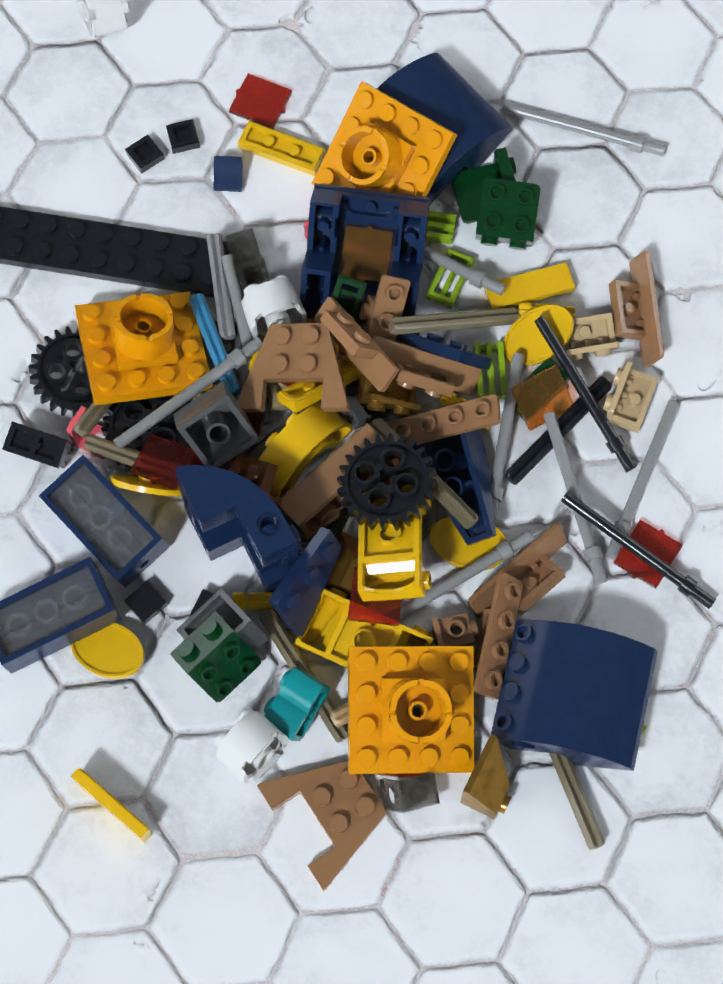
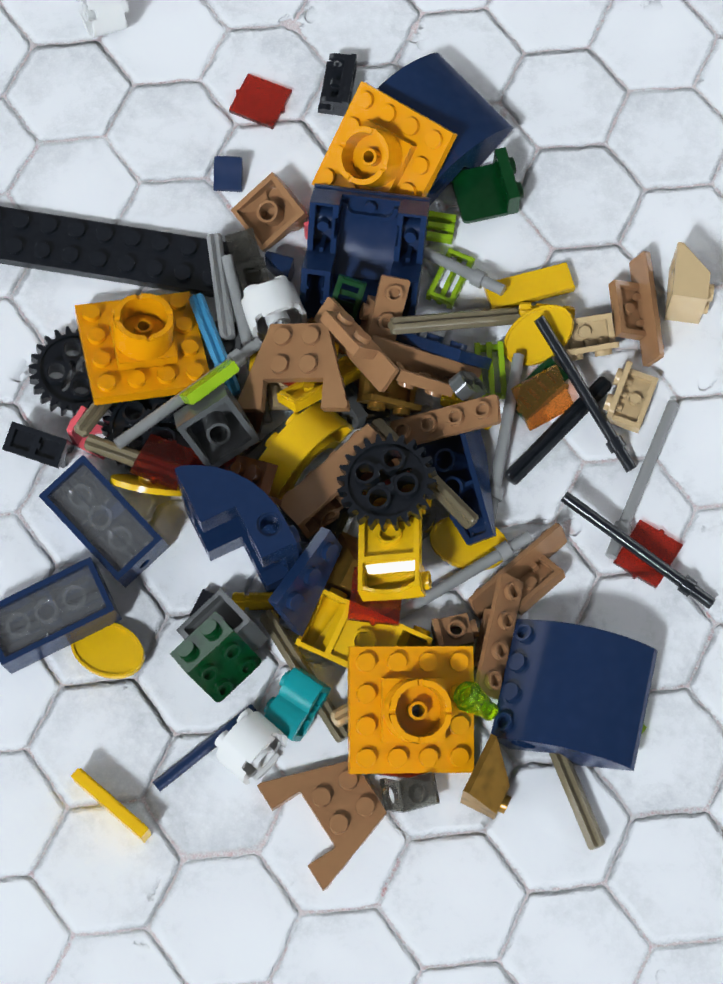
black tile [124,581,168,625] -> none
black tile [125,135,165,174] -> none
black tile [166,119,200,154] -> none
yellow tile [238,121,326,176] -> none
clear orange piece [339,225,393,282] -> none
dark green bracket [475,178,540,250] -> none
light grey bar [502,101,666,156] -> none
light grey bar [543,412,608,585] -> none
none -> dark blue bar [152,704,257,792]
none -> lime tile [179,360,240,405]
none -> medium nougat slope [231,172,309,252]
none -> dark blue slope [265,251,295,282]
none -> black hinge [318,53,357,116]
none -> dark grey beam [448,371,487,401]
none -> clear neon green cone [453,681,498,721]
none -> tan slope [664,242,715,324]

